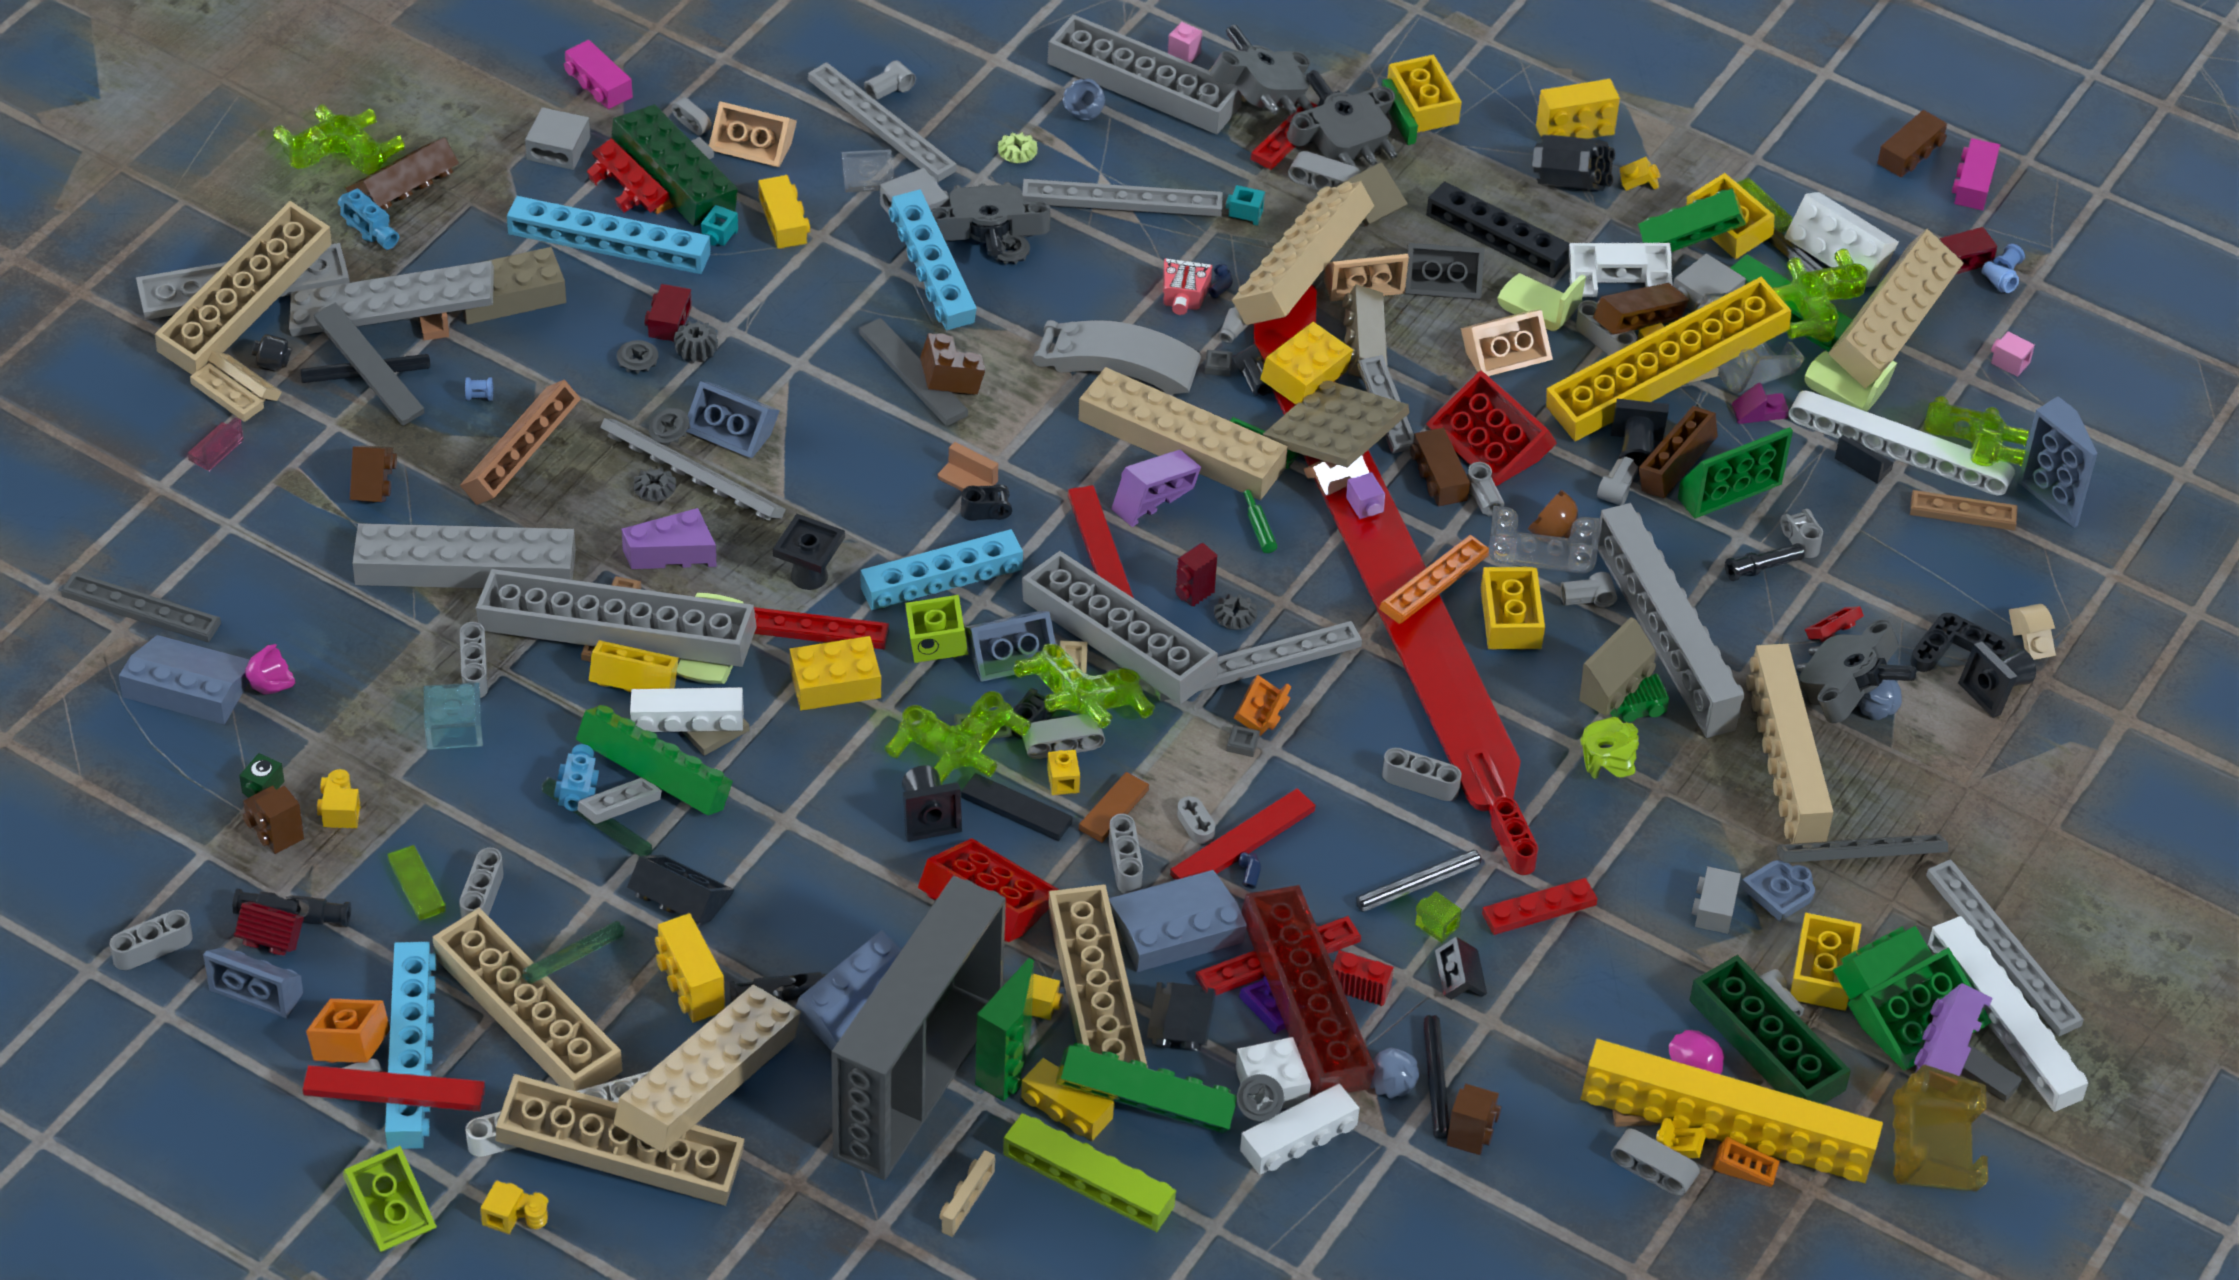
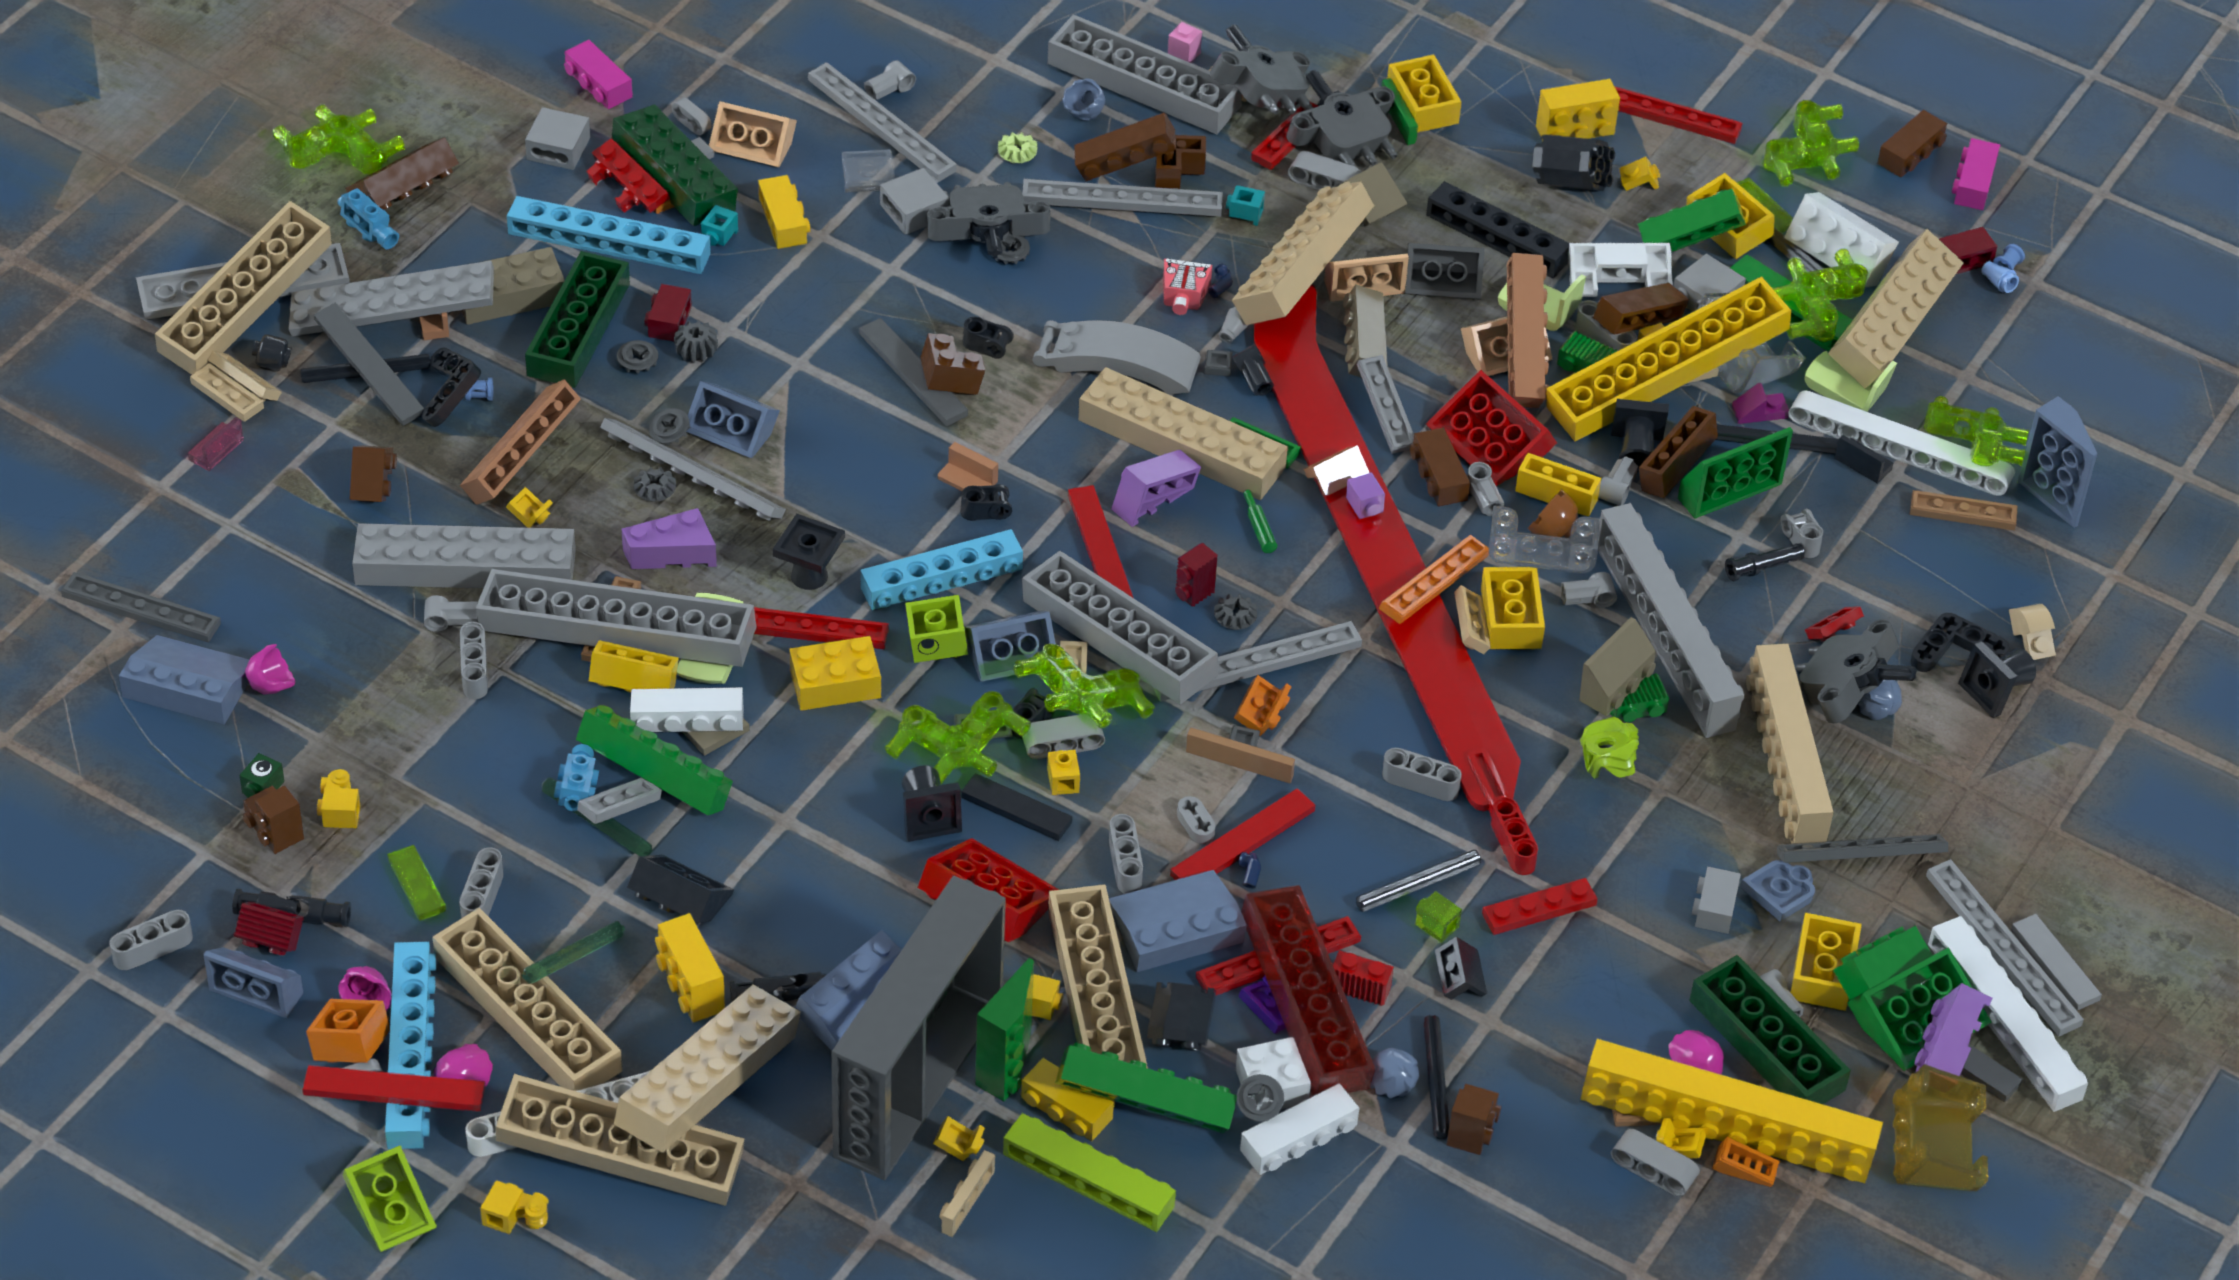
clear light blue brick [424,683,483,750] -> none
medium azure brick [888,189,977,331] -> none
dark orange tile [1079,772,1149,843] -> none
yellow brick [1260,322,1353,405] -> none
dark tan plate [1263,381,1410,468] -> none
bright pink brick [1991,332,2035,377] -> none
none -> dark pink hair [338,966,392,1012]
none -> black beam [422,347,481,427]
none -> light grey piece [424,595,478,632]
none -> dark pink hair [433,1044,493,1087]
none -> yellow bracket [506,487,553,528]
none -> dark green brick [525,251,630,388]
none -> yellow bracket [933,1116,985,1161]
none -> black piece [962,317,1014,359]
none -> reddish brown brick [1074,112,1176,181]
none -> reddish brown brick [1155,135,1206,189]
none -> medium nougat tile [1186,727,1295,783]
none -> tan plate [1454,585,1491,654]
none -> nougat brick [1507,253,1549,408]
none -> yellow brick [1515,453,1602,517]
none -> green brick [1557,331,1618,373]
none -> red tile [1614,86,1743,144]
none -> black axle [1715,424,1839,454]
none -> clear neon green pin [1763,100,1859,186]
none -> light grey tile [2011,914,2102,1010]

